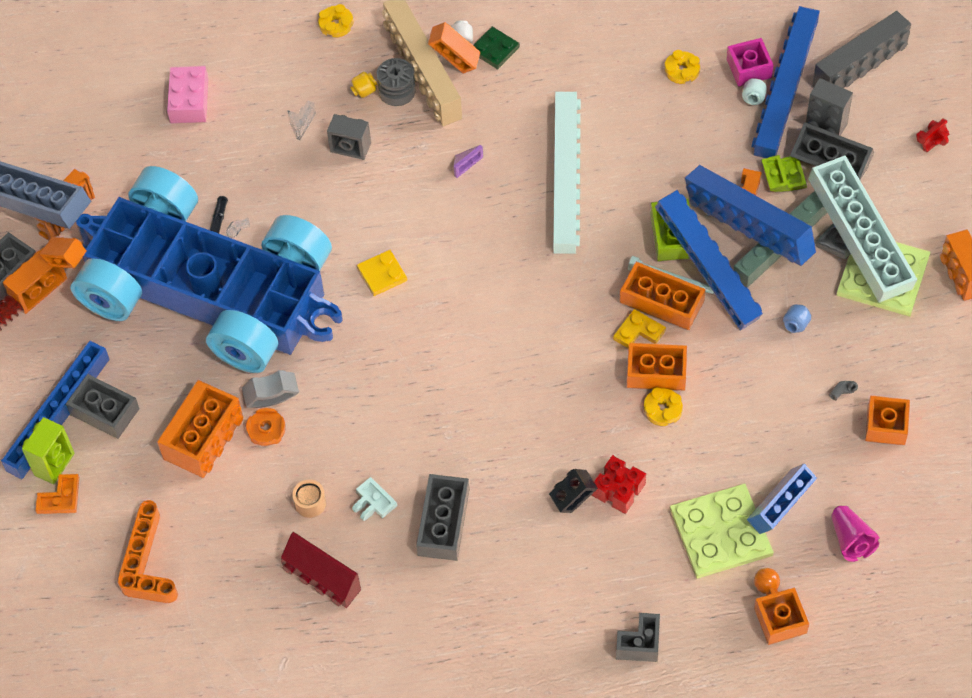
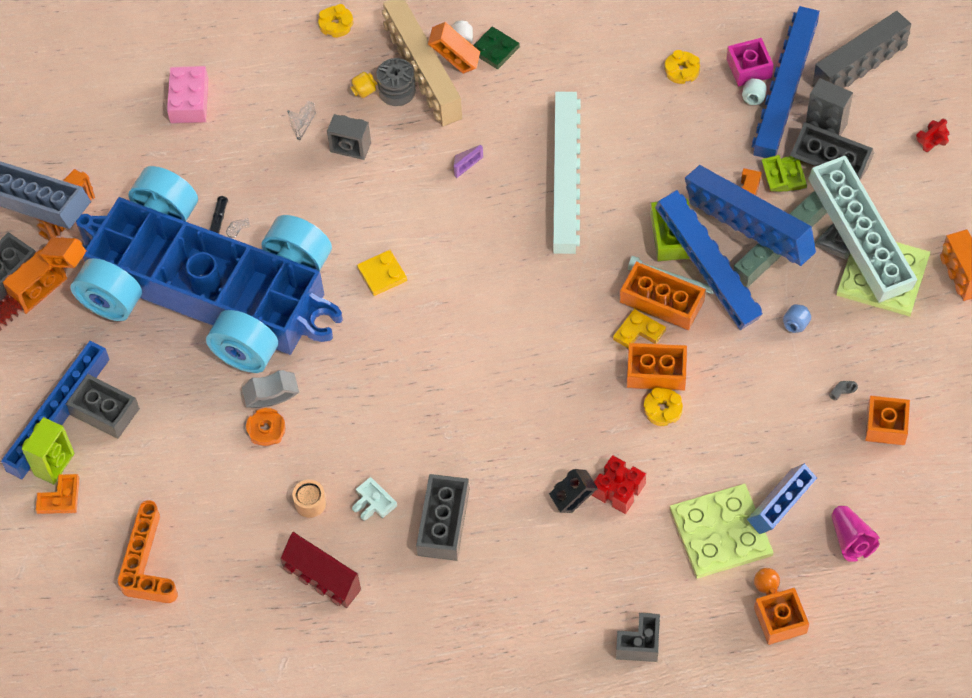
orange brick [157,380,244,478] -> none

